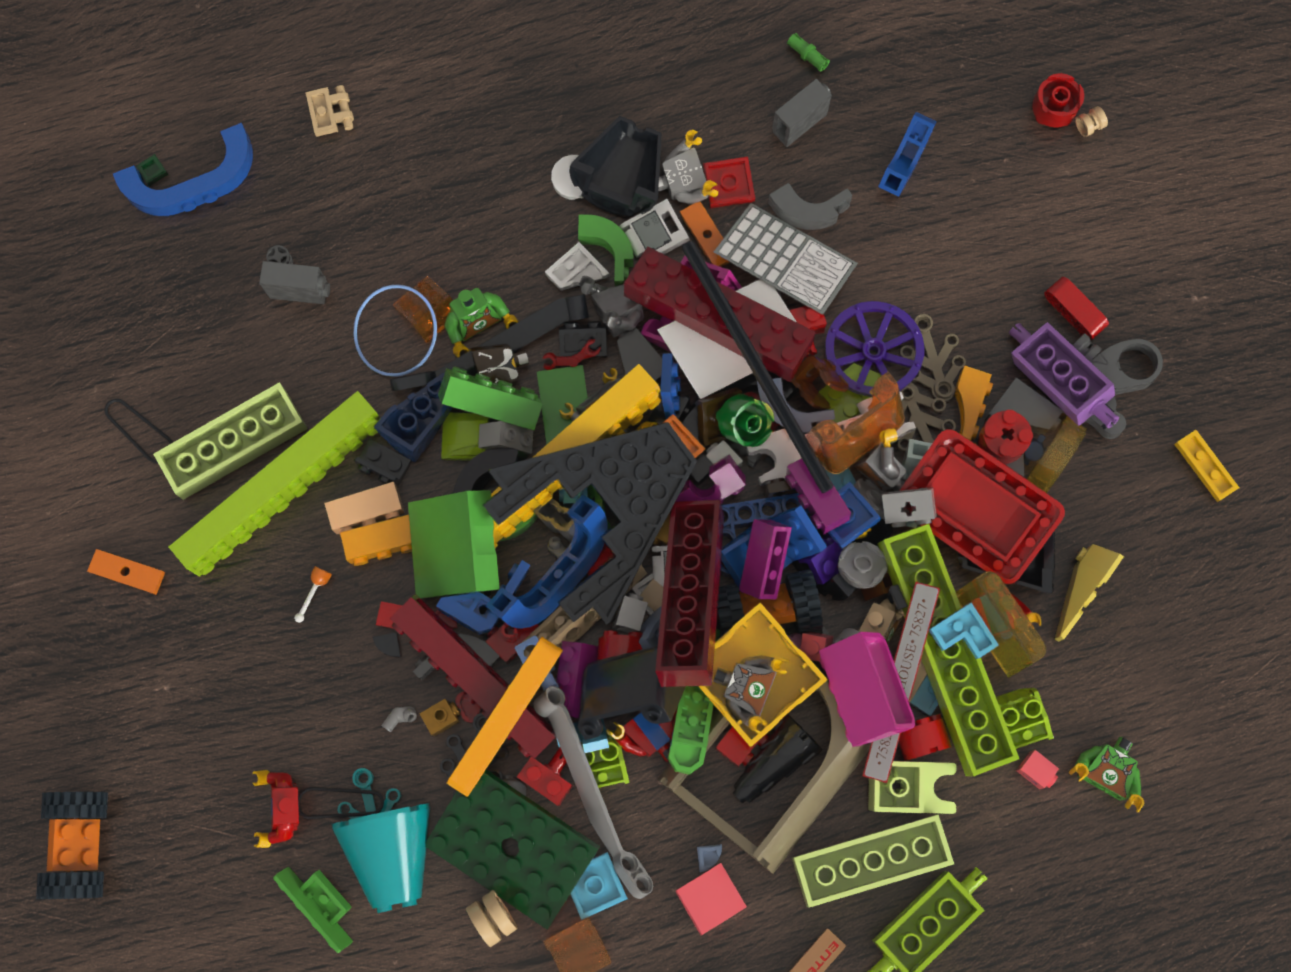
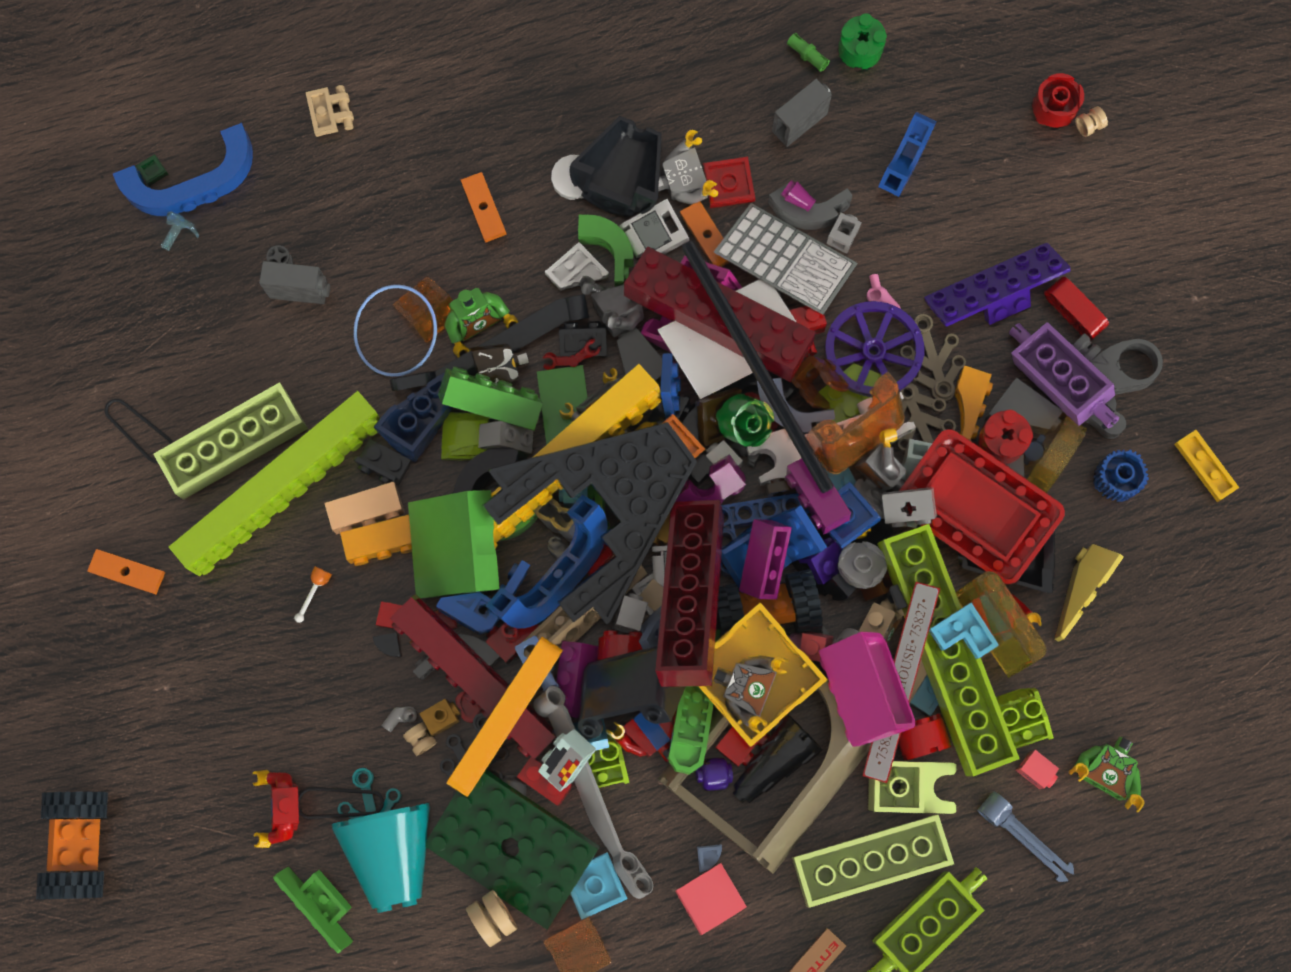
none -> clear light blue plant [161,211,199,251]
none -> tan wheel [403,722,437,756]
none -> orange tile [461,172,507,243]
none -> brick [538,729,596,791]
none -> dark purple head [695,758,733,791]
none -> magenta cone [781,180,816,212]
none -> light grey brick [827,213,862,254]
none -> green brick [839,14,887,69]
none -> bright pink animal [866,274,901,309]
none -> dark purple bracket [924,243,1070,326]
none -> sand blue piece [977,791,1074,882]
none -> blue brick [1093,449,1149,502]

